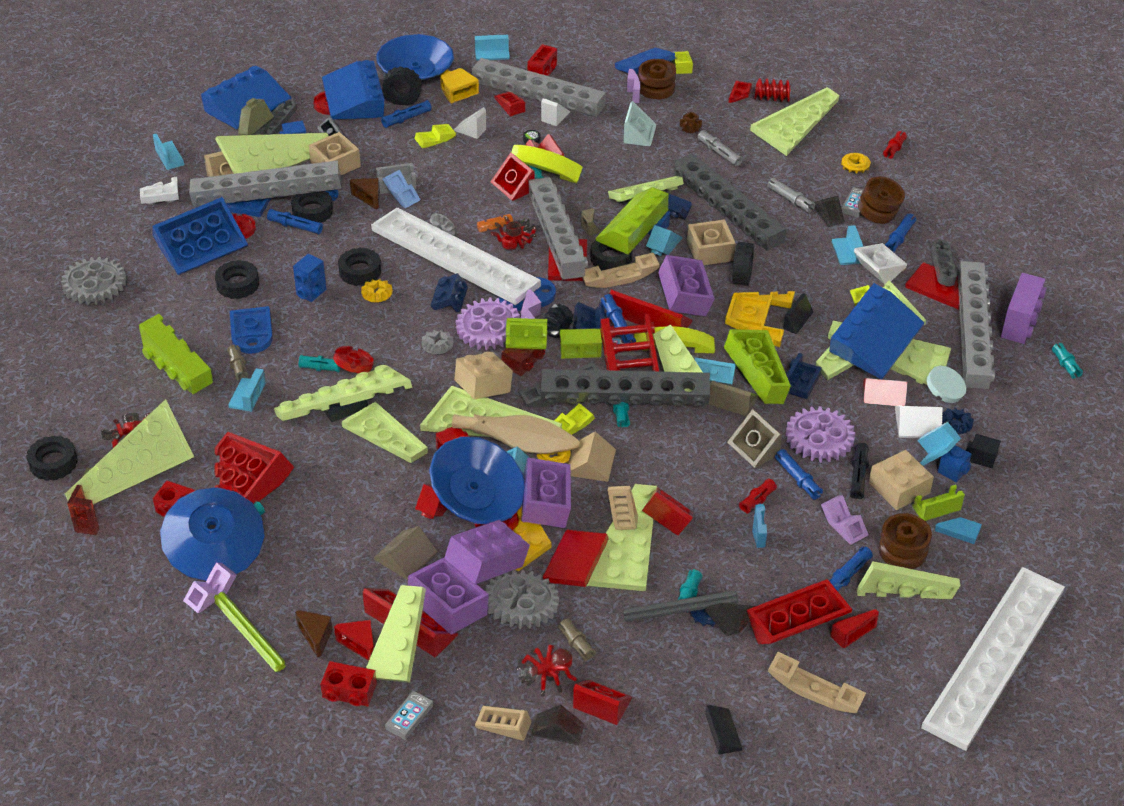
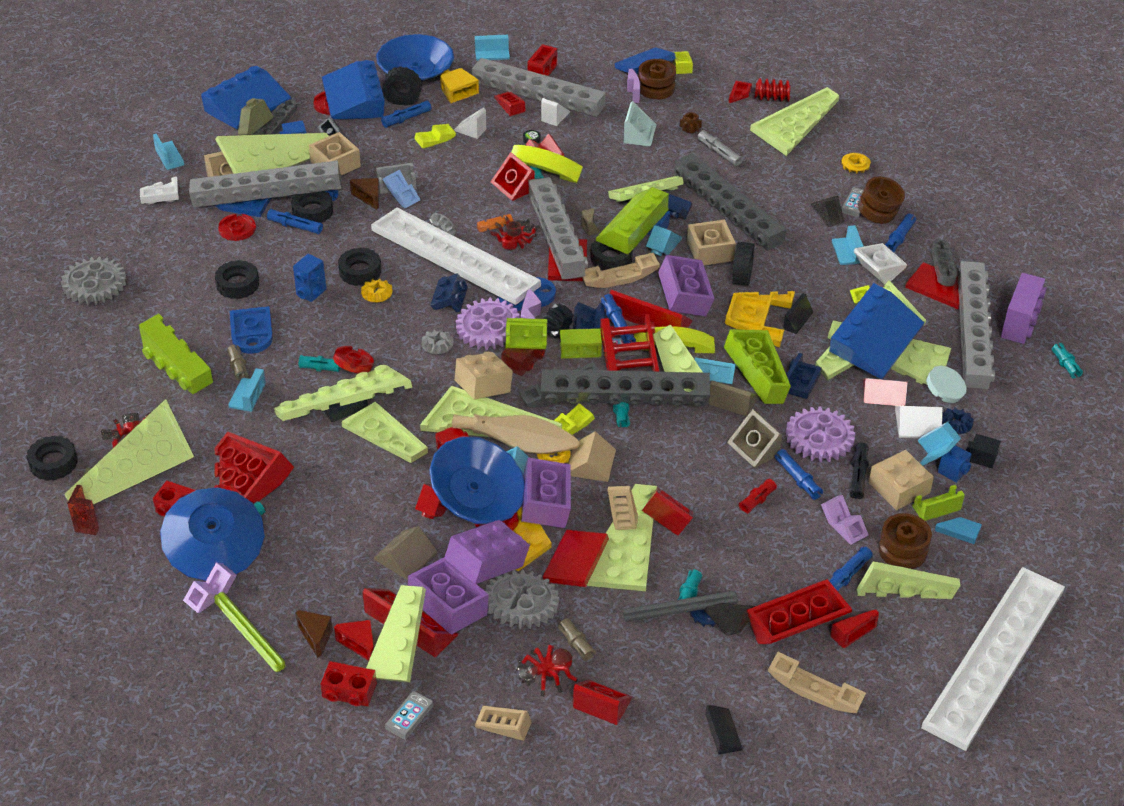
blue slope [152,197,248,275] -> none
clear smoke slope [531,705,585,745] -> none
dark azure tile [752,504,767,548] -> none
light grey pin [767,178,815,213] -> none
red pin [883,131,907,159] -> none

